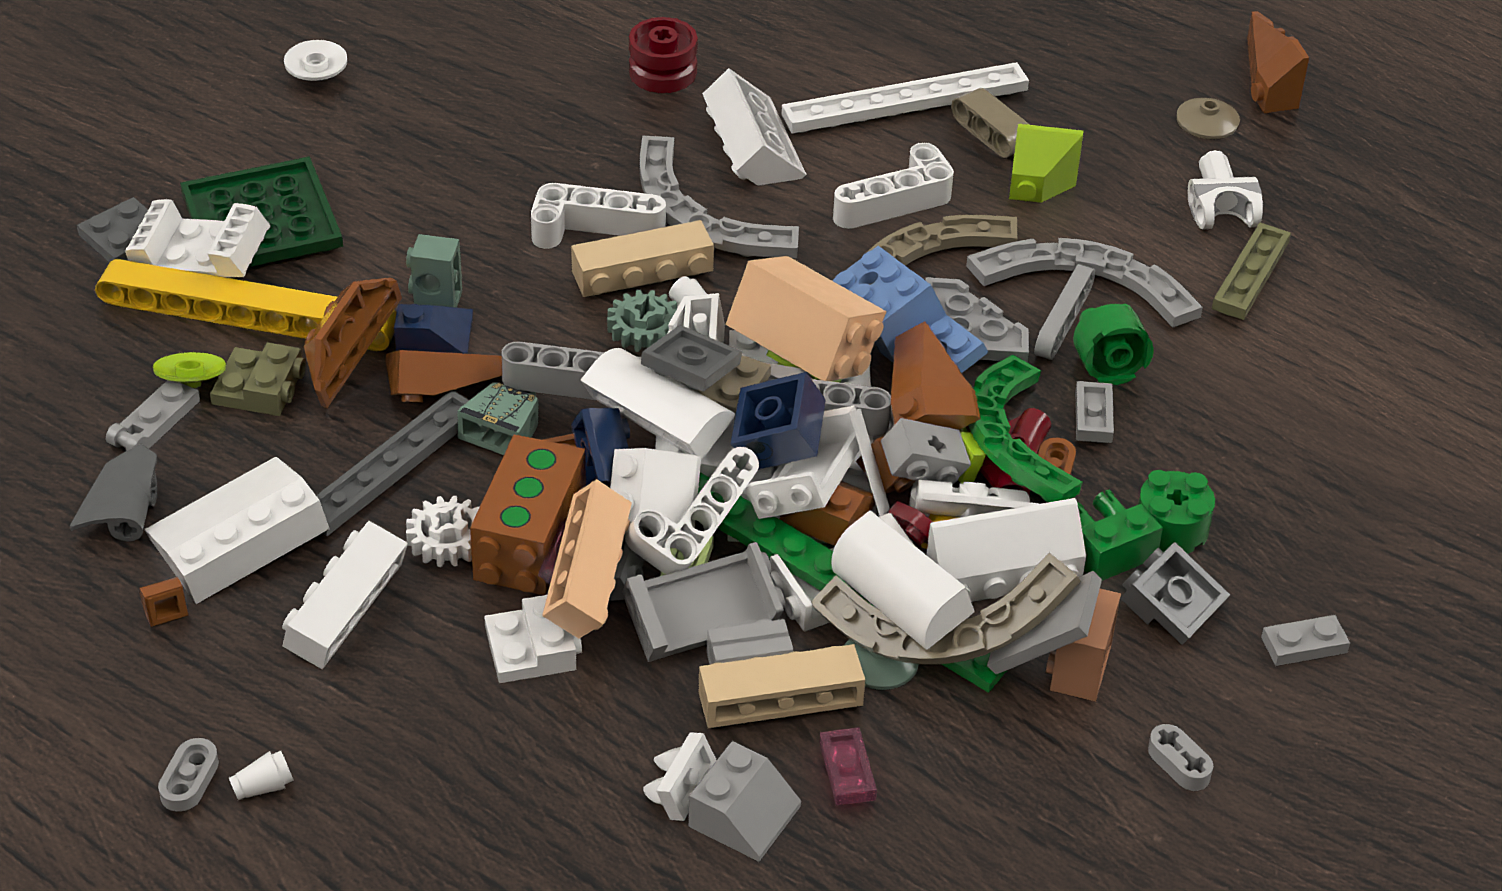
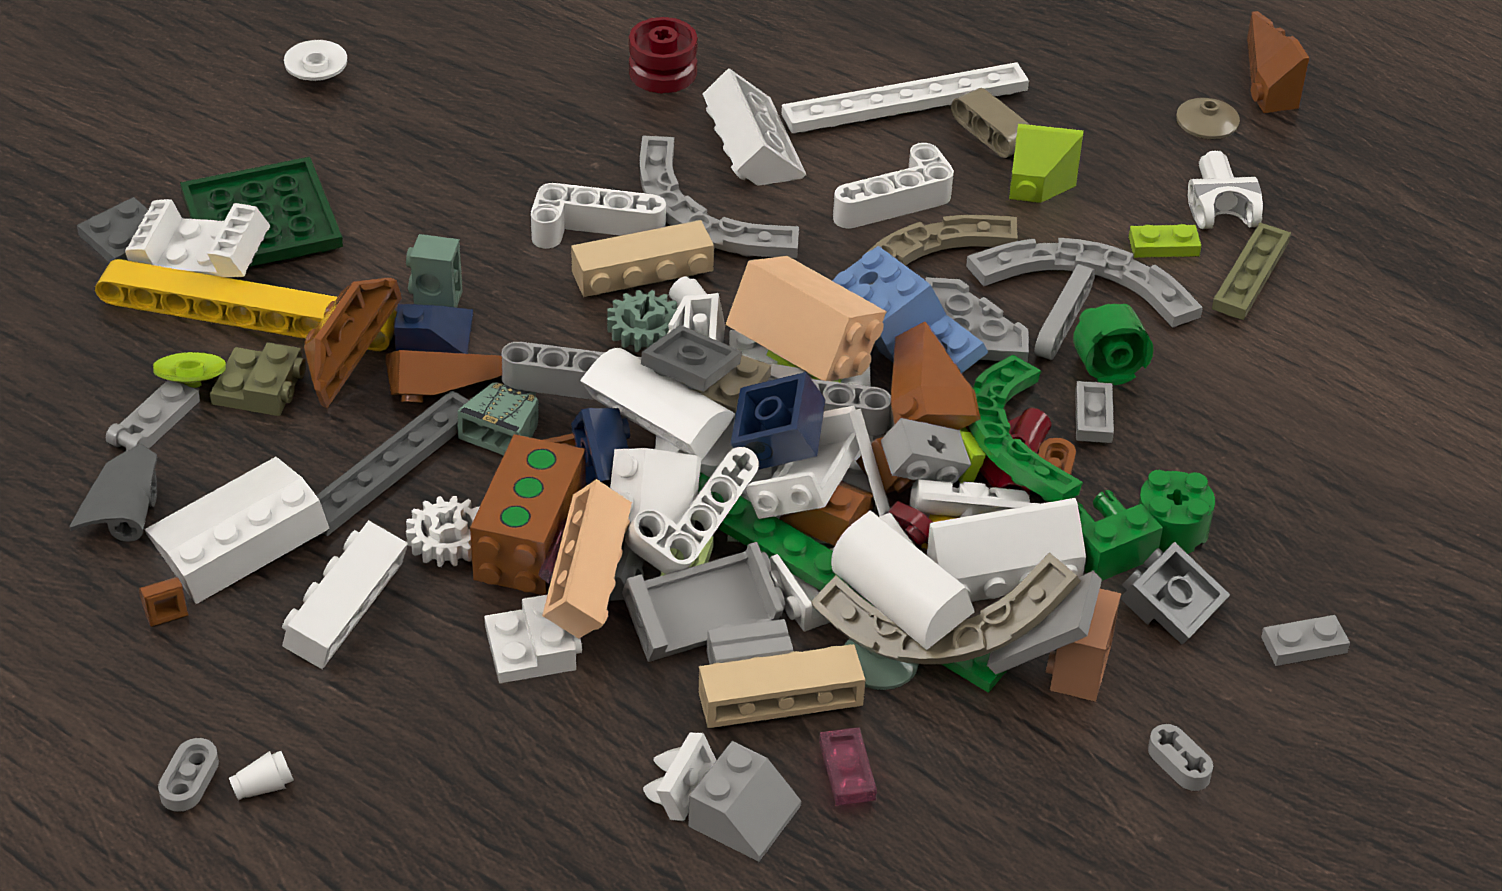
none -> lime plate [1129,224,1201,258]

